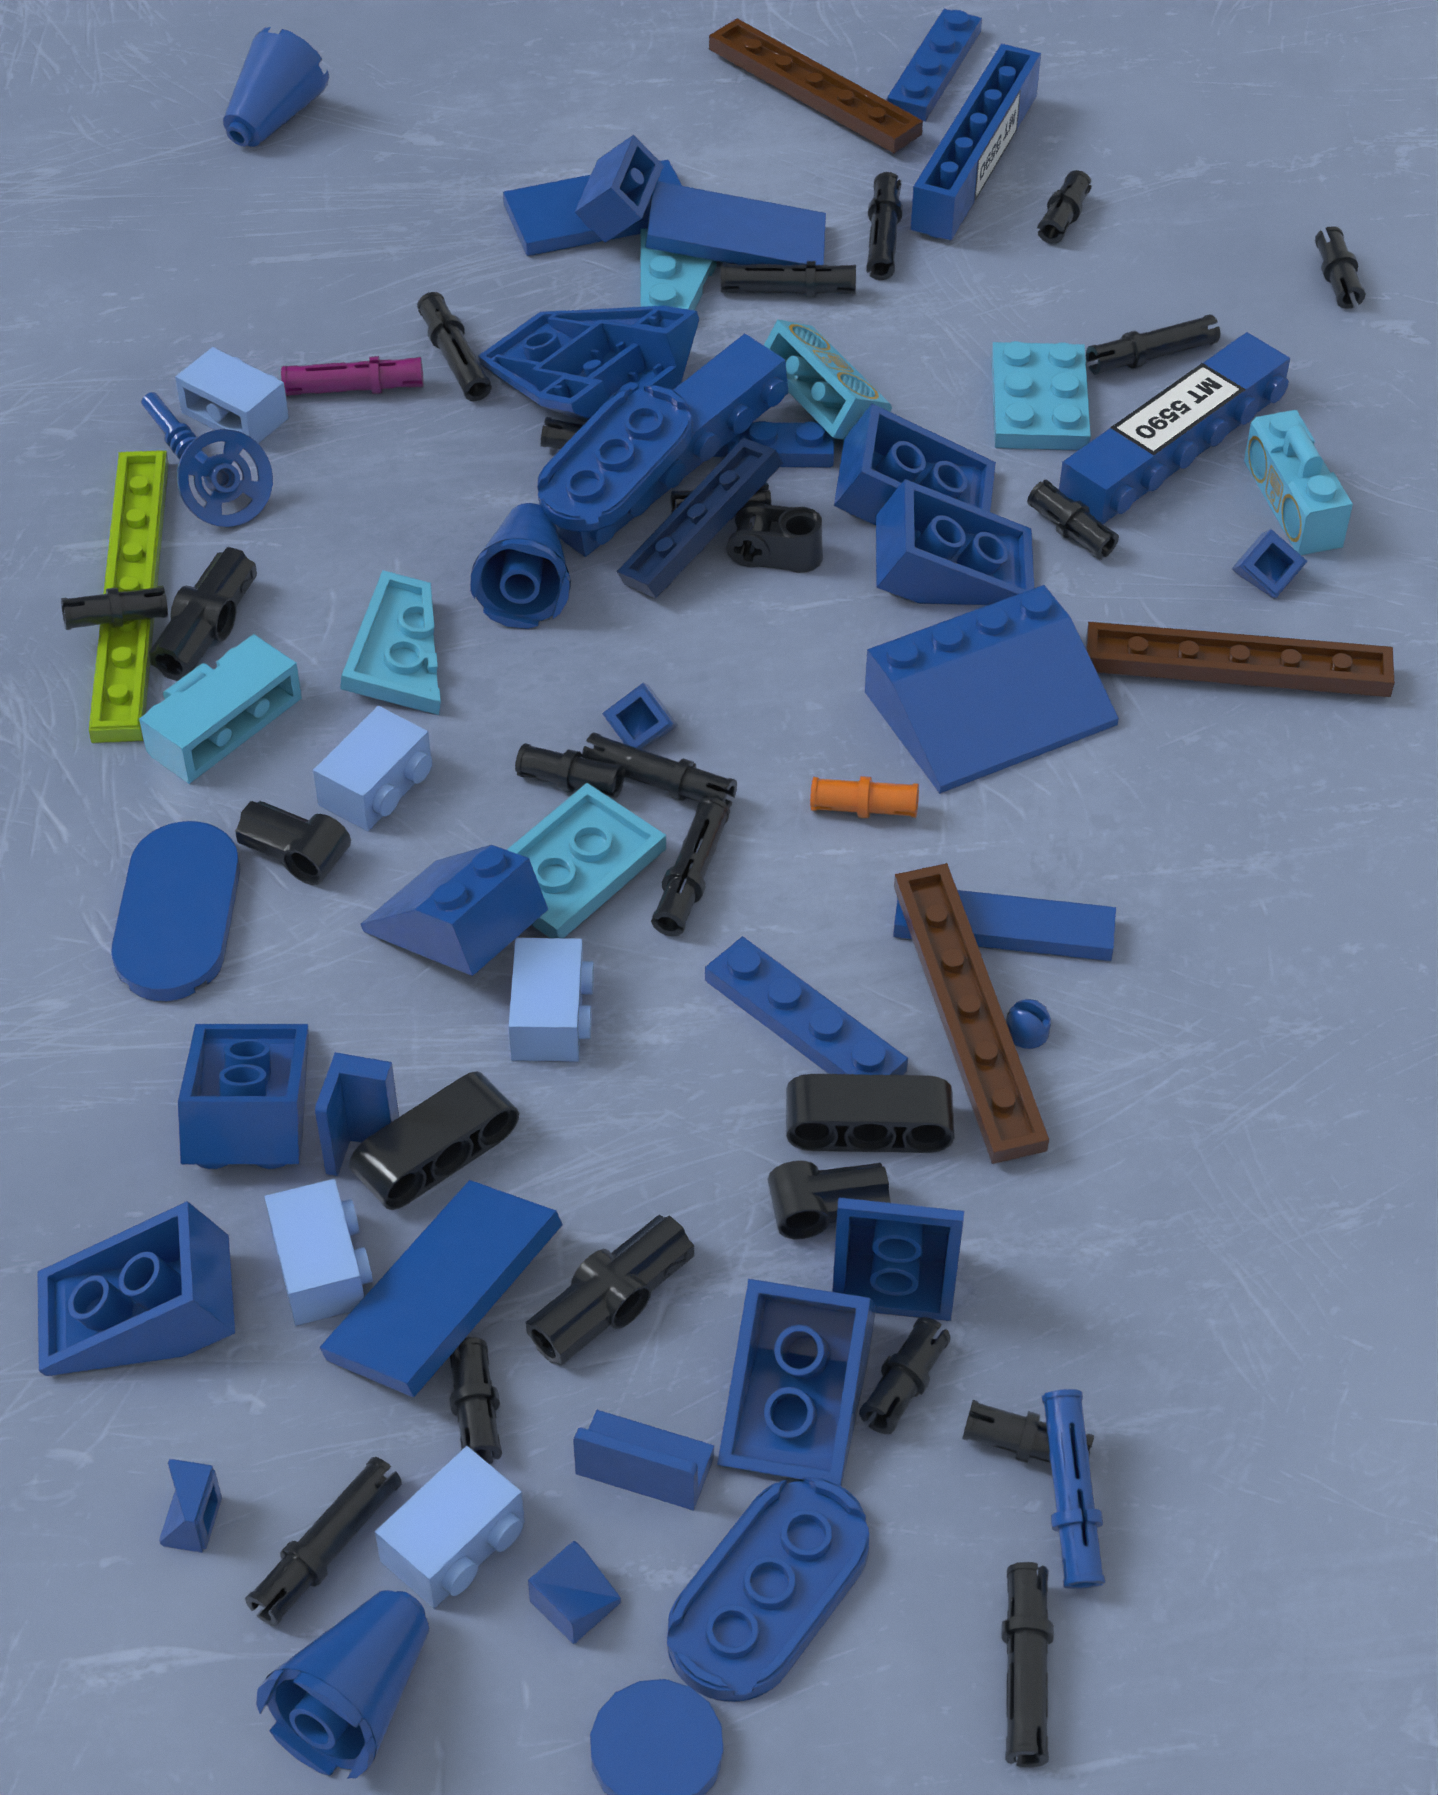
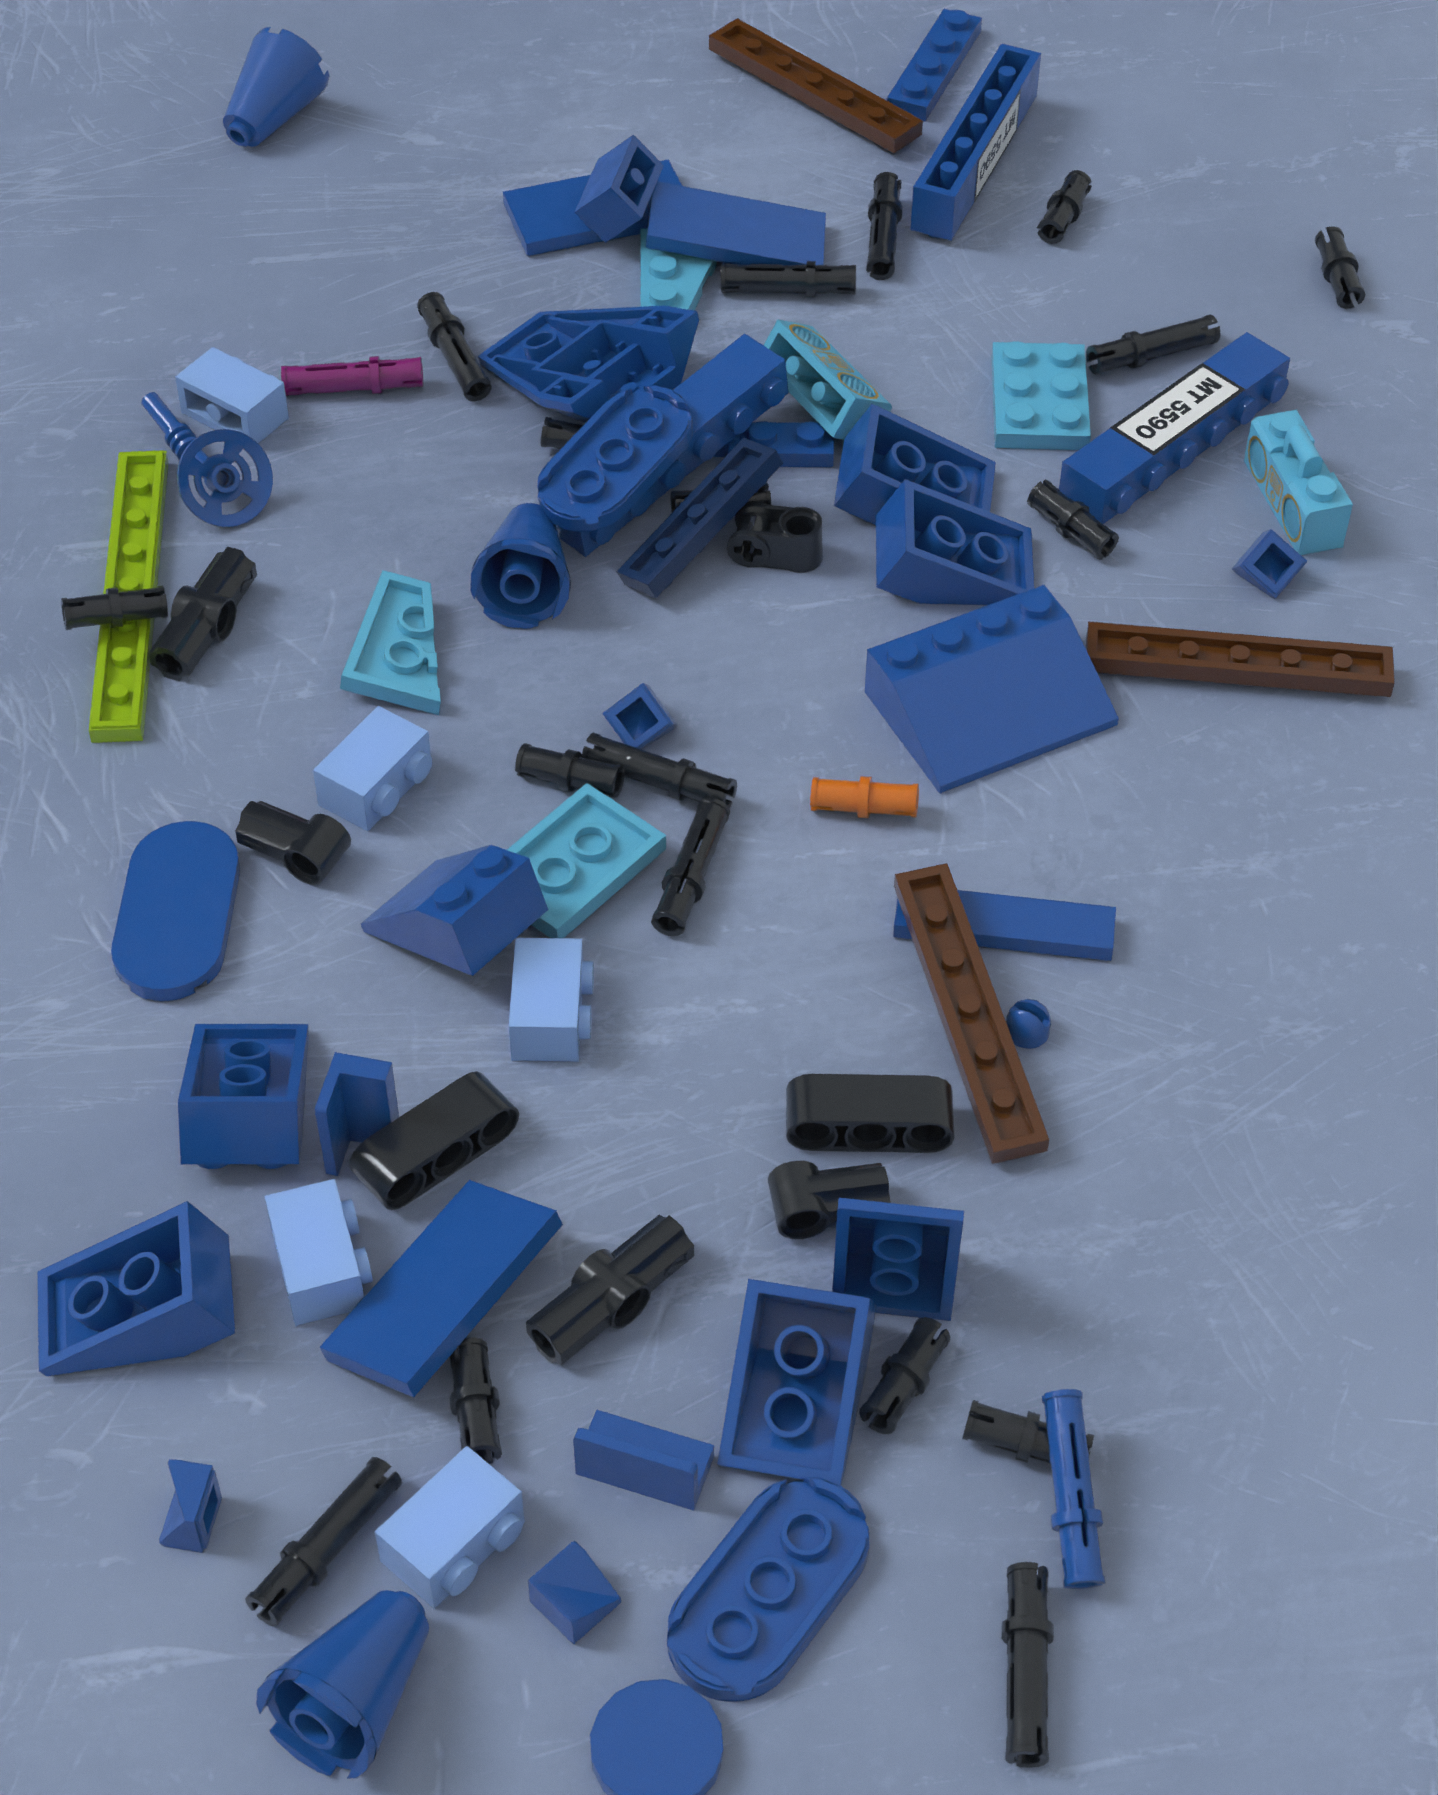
medium azure piece [139,634,302,784] -> none
blue plate [705,936,908,1075] -> none

